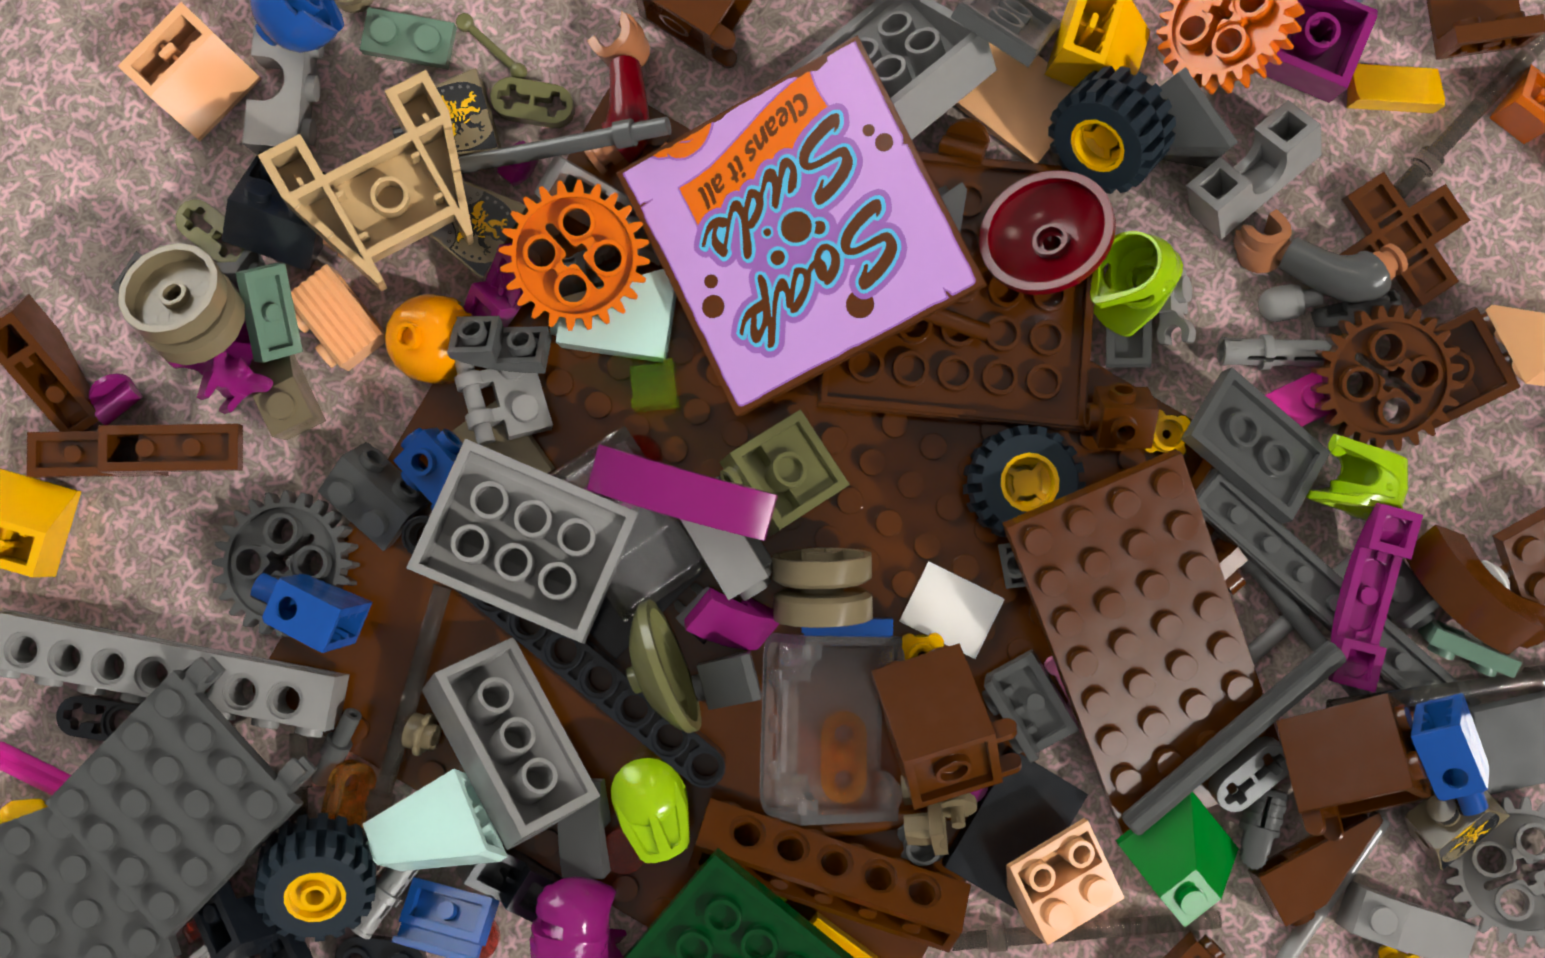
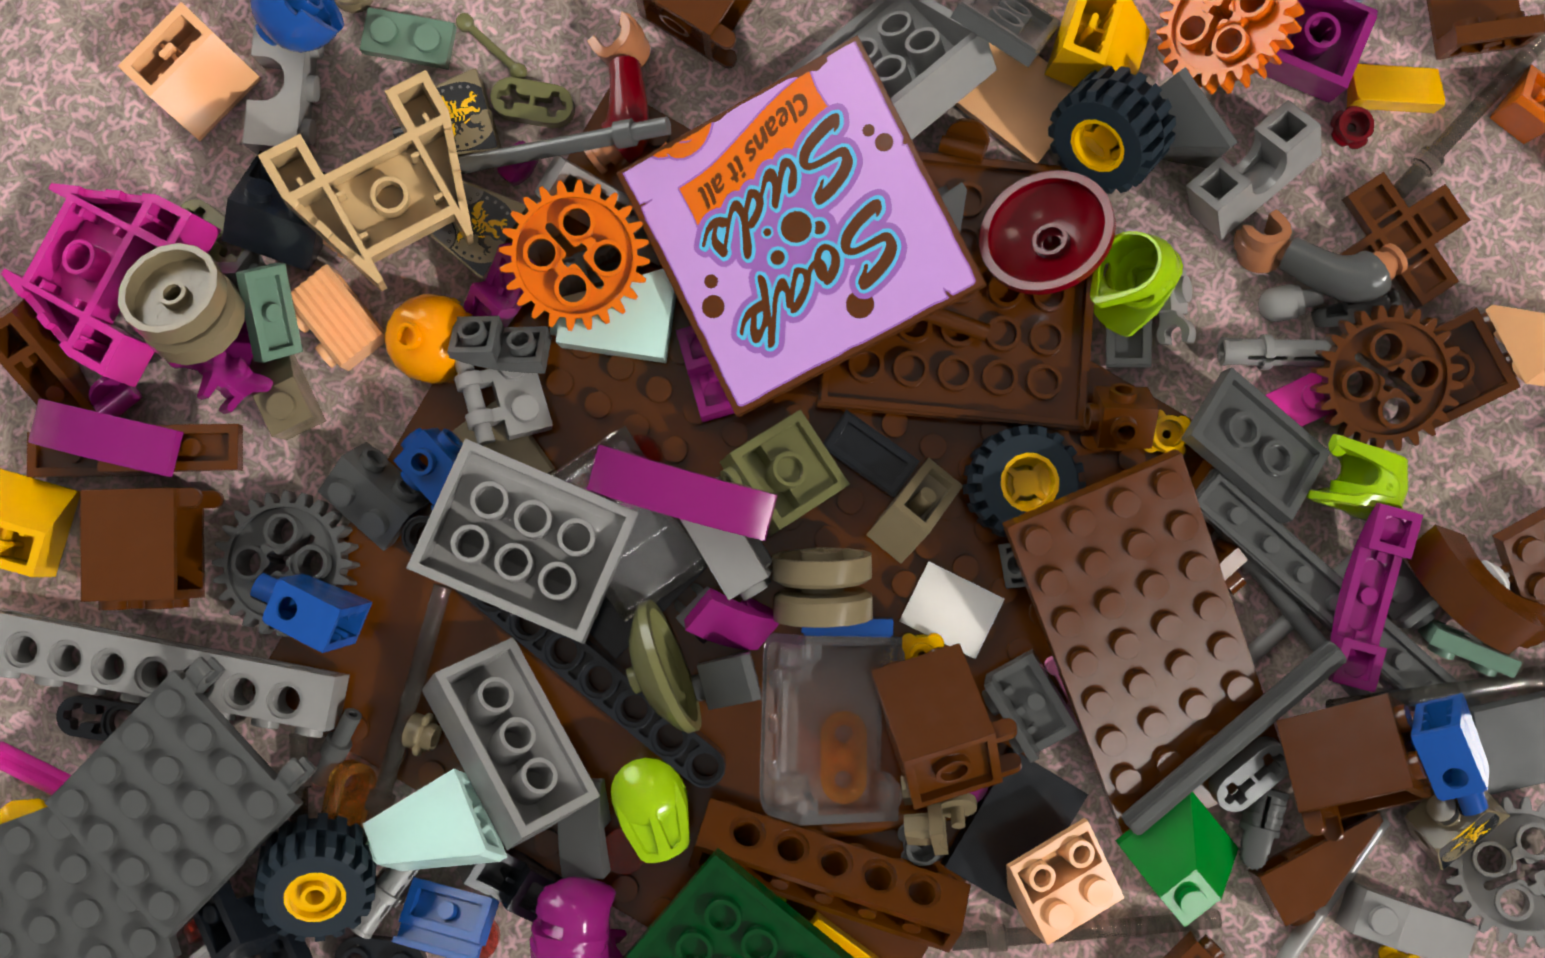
clear neon green panel [630,358,680,413] -> none
none -> dark pink wedge [1,183,221,387]
none -> magenta slope [28,399,183,477]
none -> reddish brown container [80,488,224,611]
none -> magenta slope [676,326,735,423]
none -> black tile [823,410,920,498]
none -> dark tan slope [866,457,963,564]
none -> dark red plate [1330,106,1374,149]

